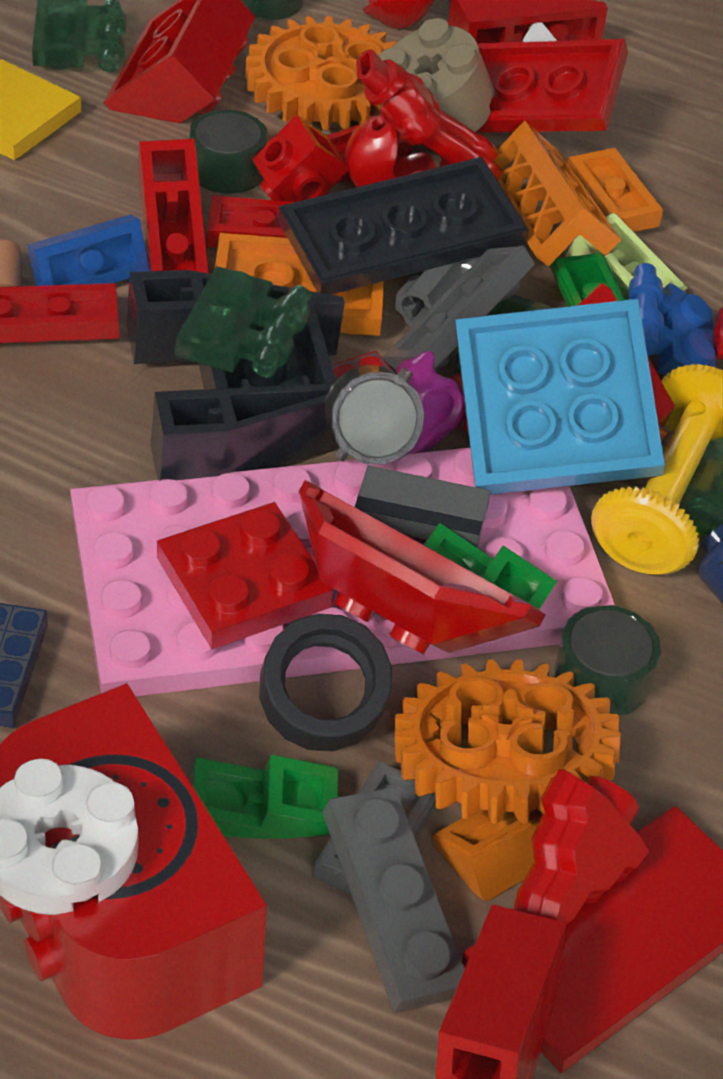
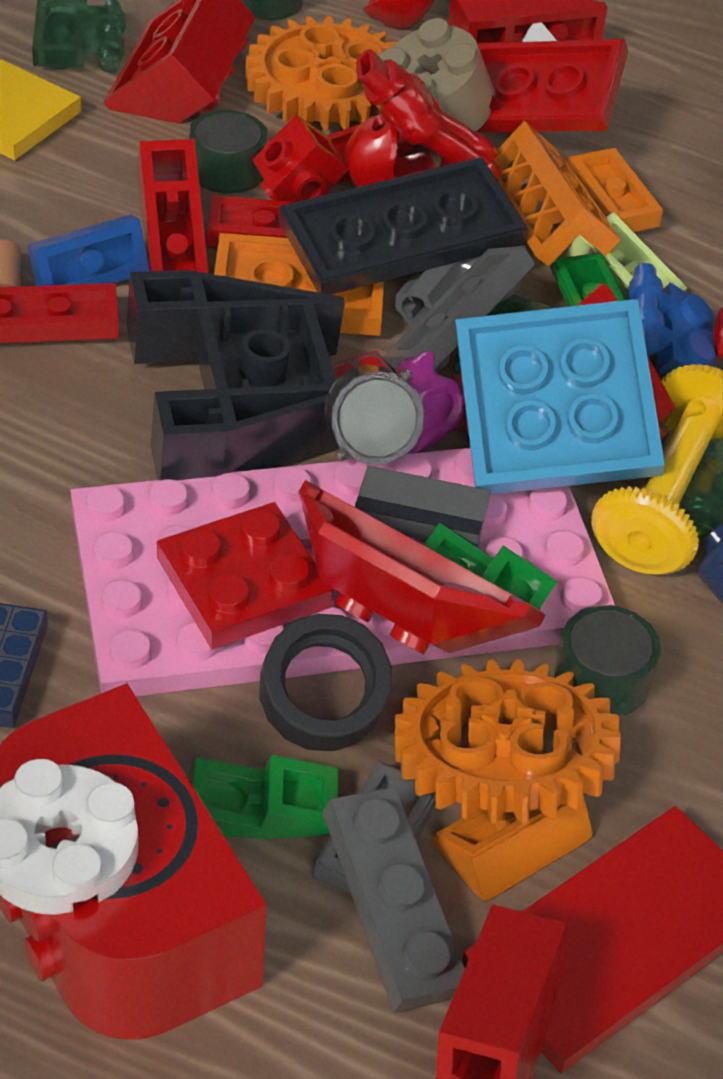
clear green plate [175,266,312,377] -> none
red rock [513,769,649,925] -> none

